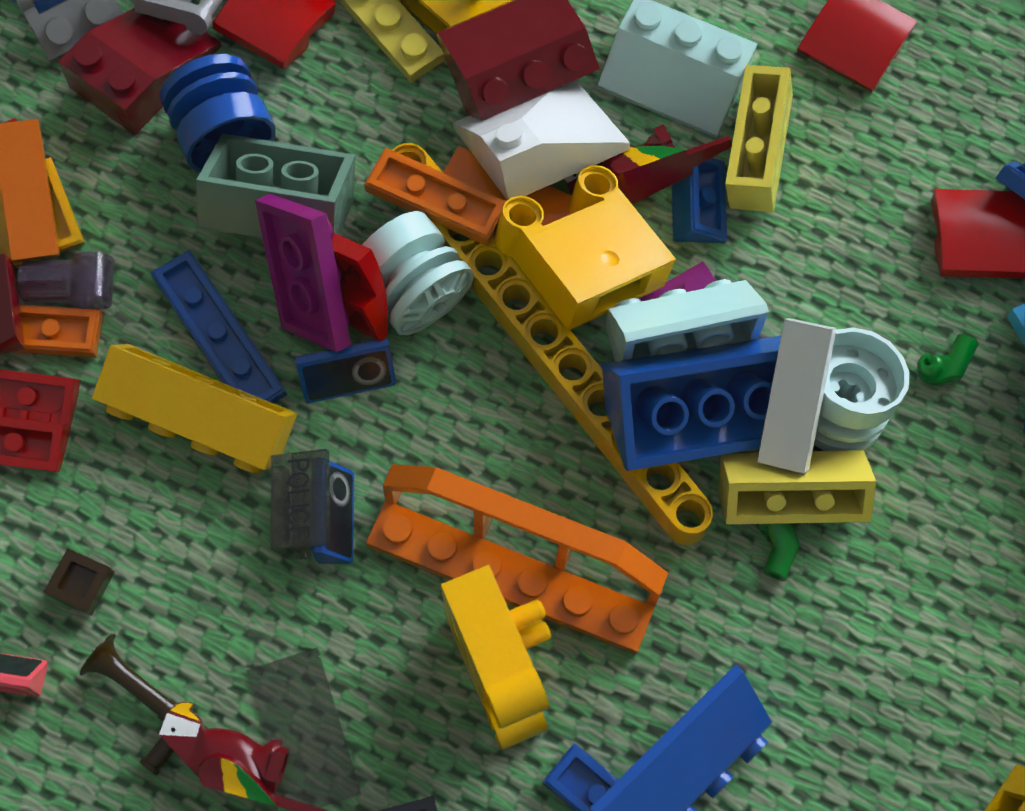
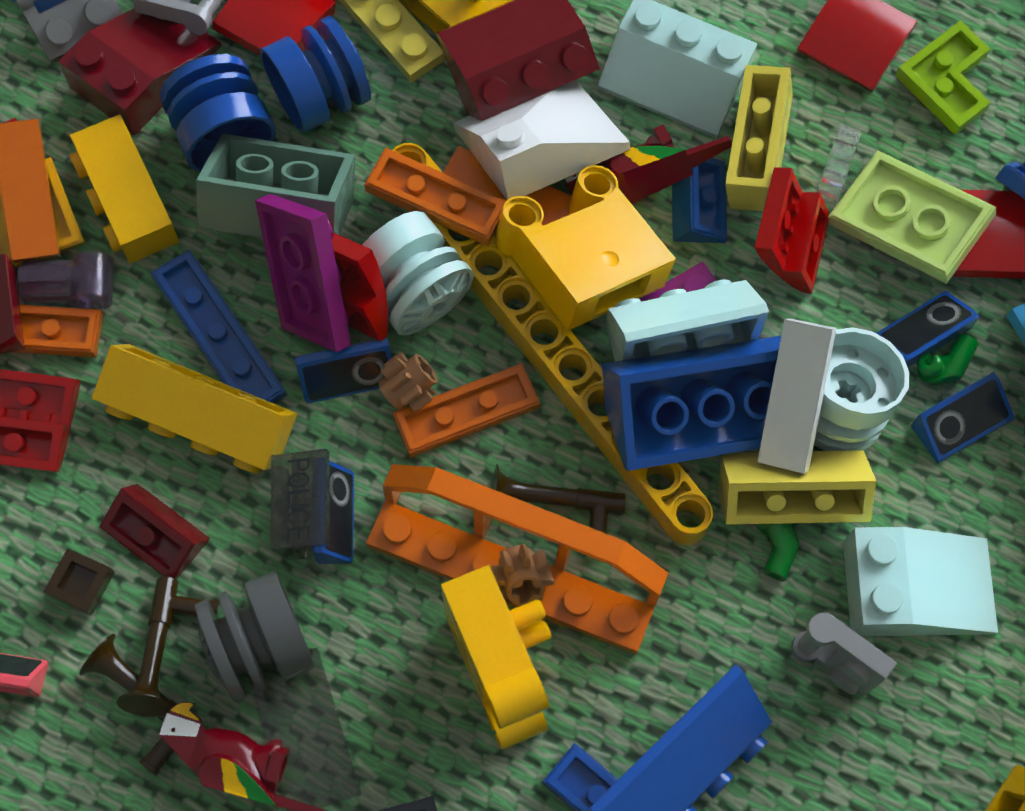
none -> yellow brick [69,114,179,264]
none -> dark red slope [99,484,210,580]
none -> dark brown piece [116,577,219,717]
none -> dark grey wheel [195,570,316,702]
none -> blue wheel [259,15,371,134]
none -> medium nougat gear [379,352,438,412]
none -> orange tile [392,363,540,458]
none -> medium nougat gear [490,544,554,607]
none -> dark brown piece [492,464,626,534]
none -> red slope [754,167,830,294]
none -> light grey plate [791,613,897,696]
none -> clear beam [816,123,862,205]
none -> yellowish green tile [828,150,996,284]
none -> light aqua slope [843,527,998,636]
none -> slope [876,291,980,368]
none -> lime plate [895,20,991,135]
none -> slope [911,372,1015,464]

